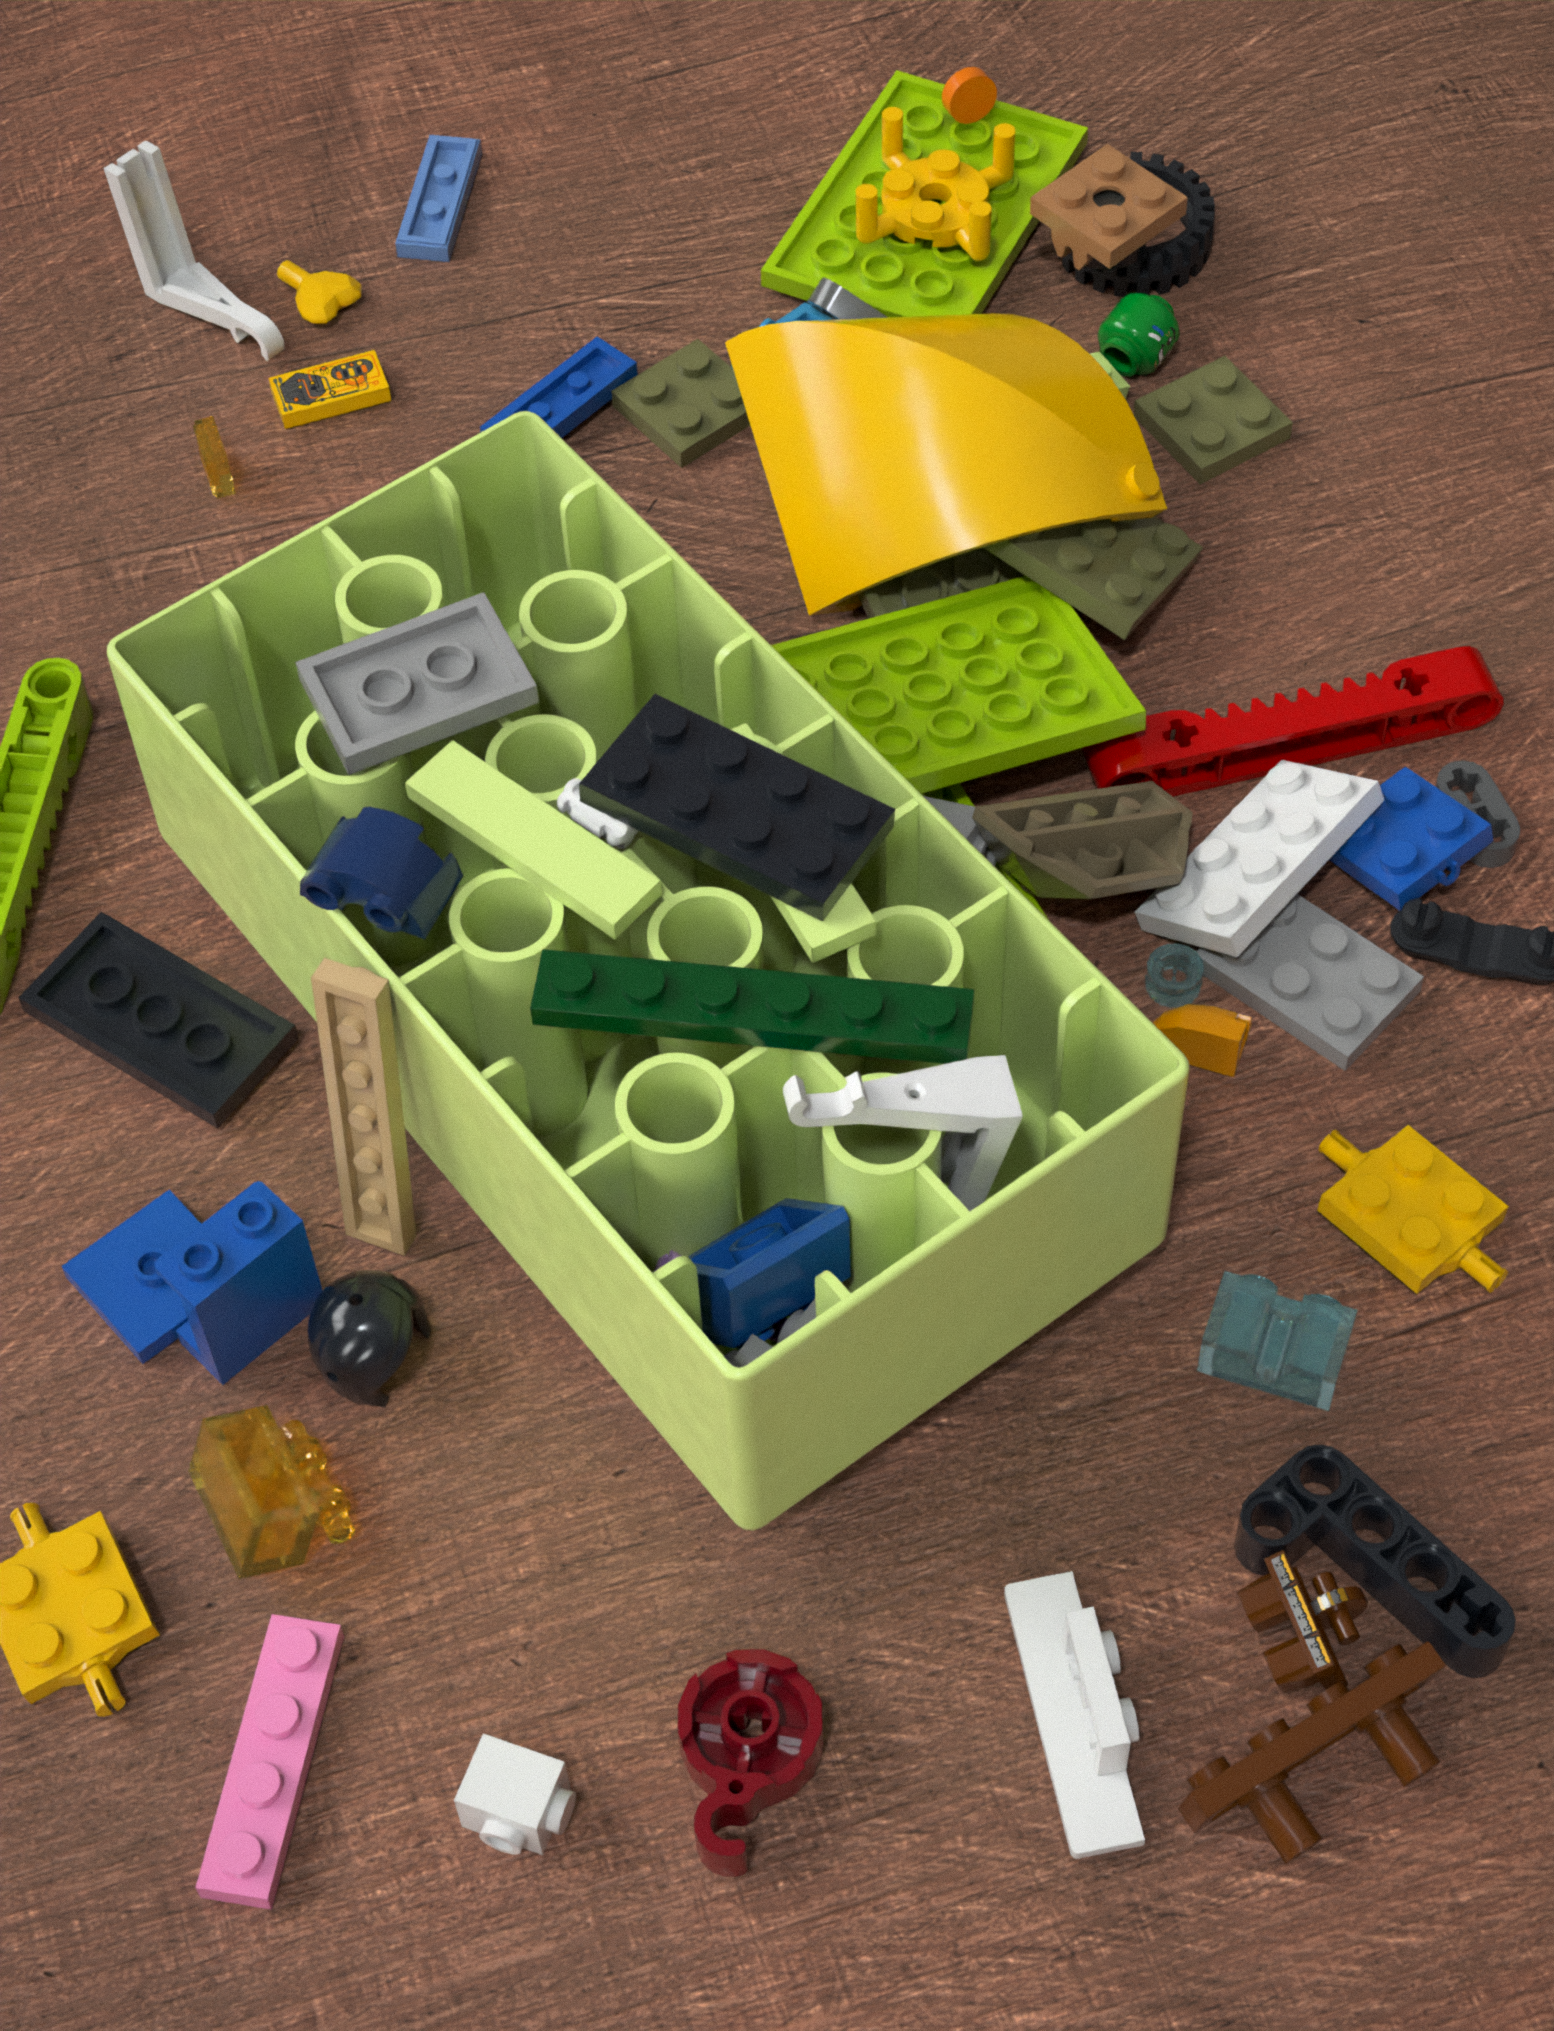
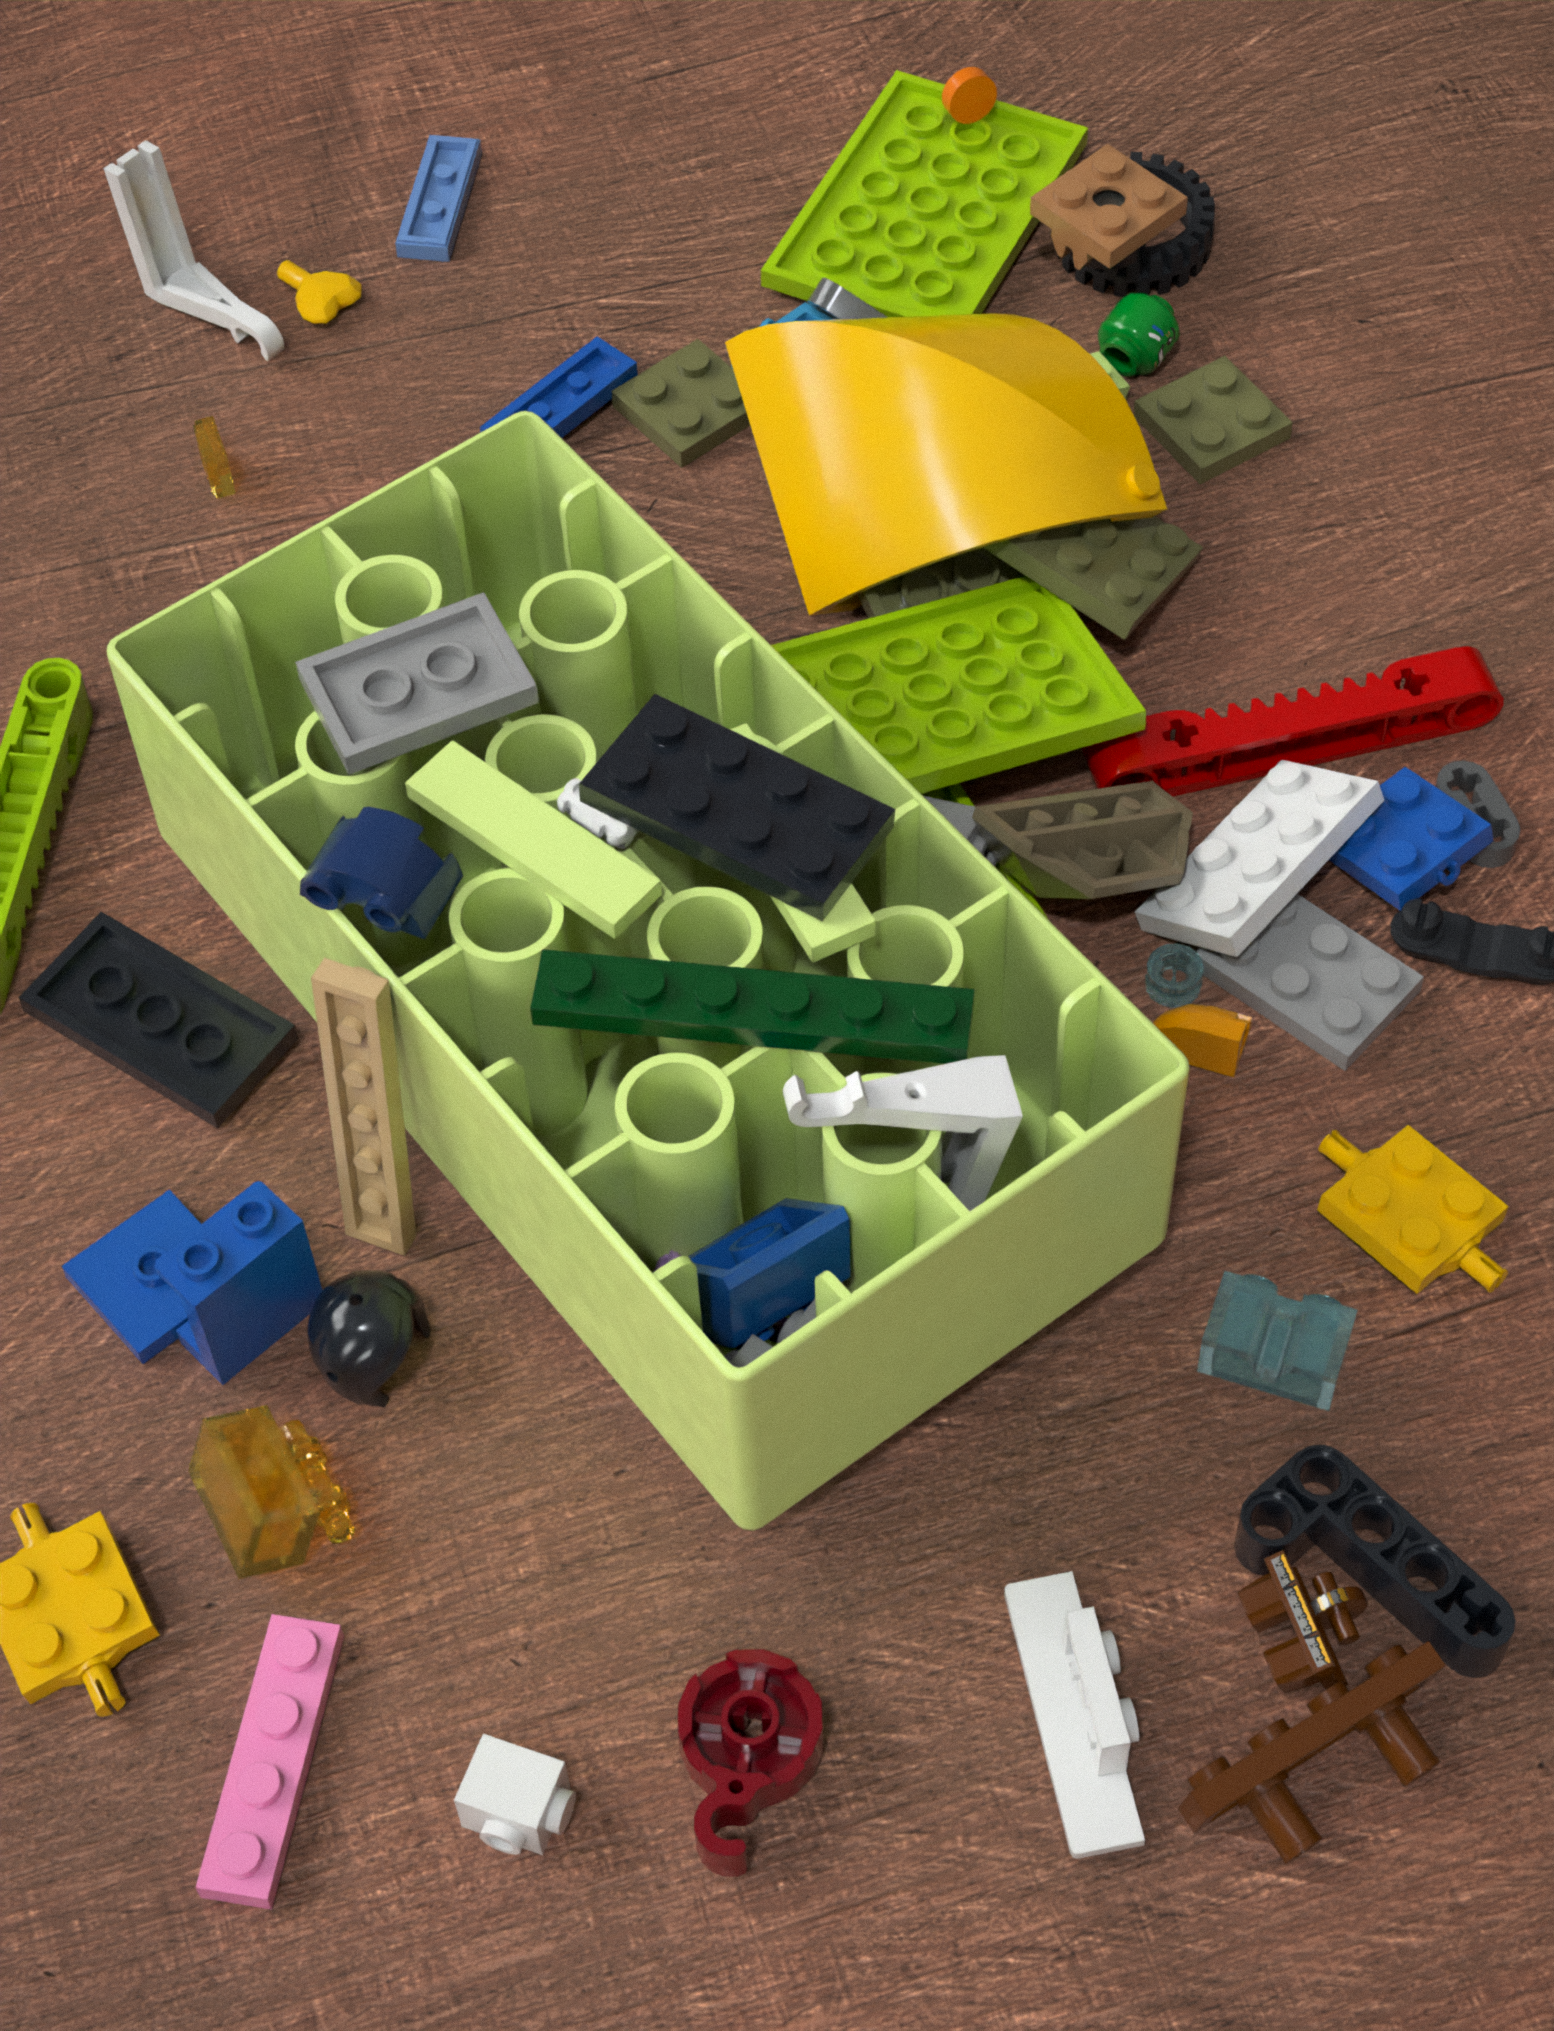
tile [268,350,392,429] -> none
yellow plate [856,107,1015,261] -> none

